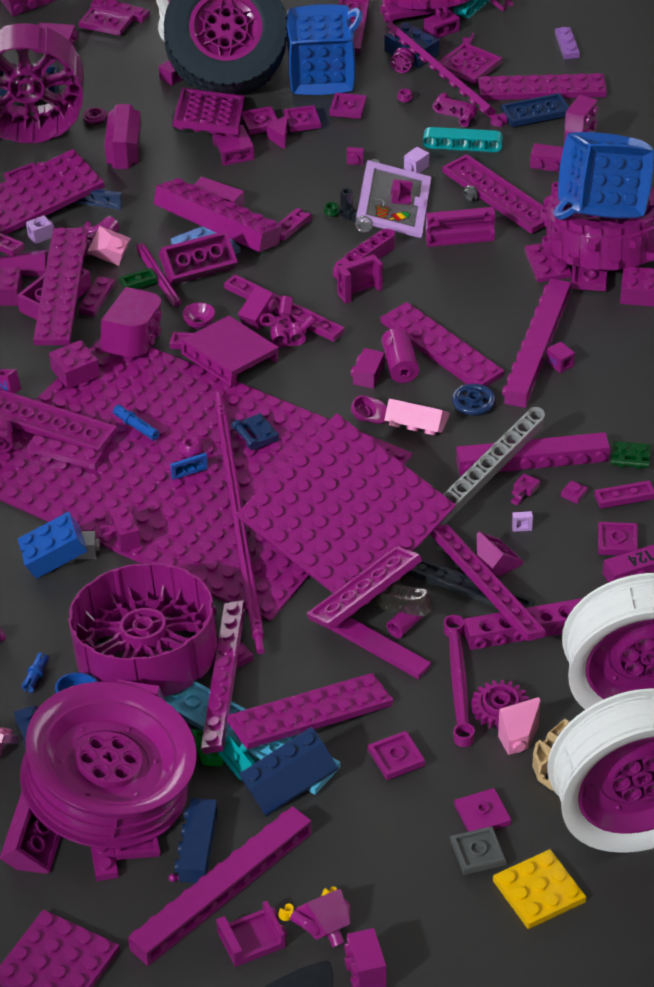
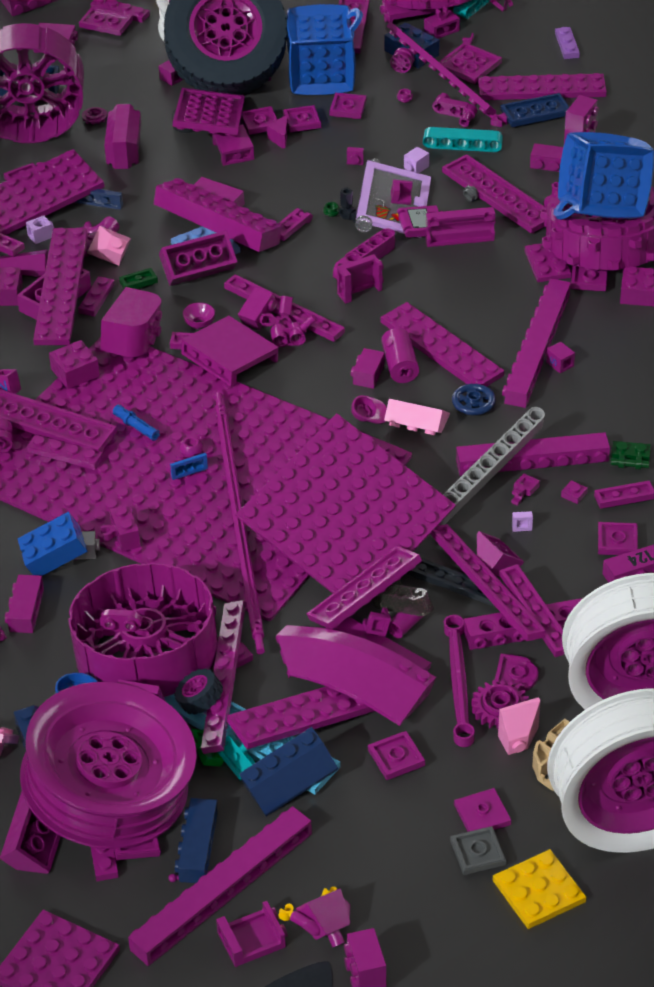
blue pin [21,652,49,692] -> none
magenta axle [136,242,181,307] -> none
dark blue plate [231,413,279,450] -> none
none -> magenta brick [5,575,44,633]
none -> magenta plate [100,609,142,632]
none -> black wheel [174,669,223,715]
none -> magenta slope [276,625,436,726]
none -> magenta panel [363,607,391,636]
none -> magenta container [397,205,439,237]
none -> magenta tile [495,653,538,691]
none -> magenta plate [499,564,565,658]

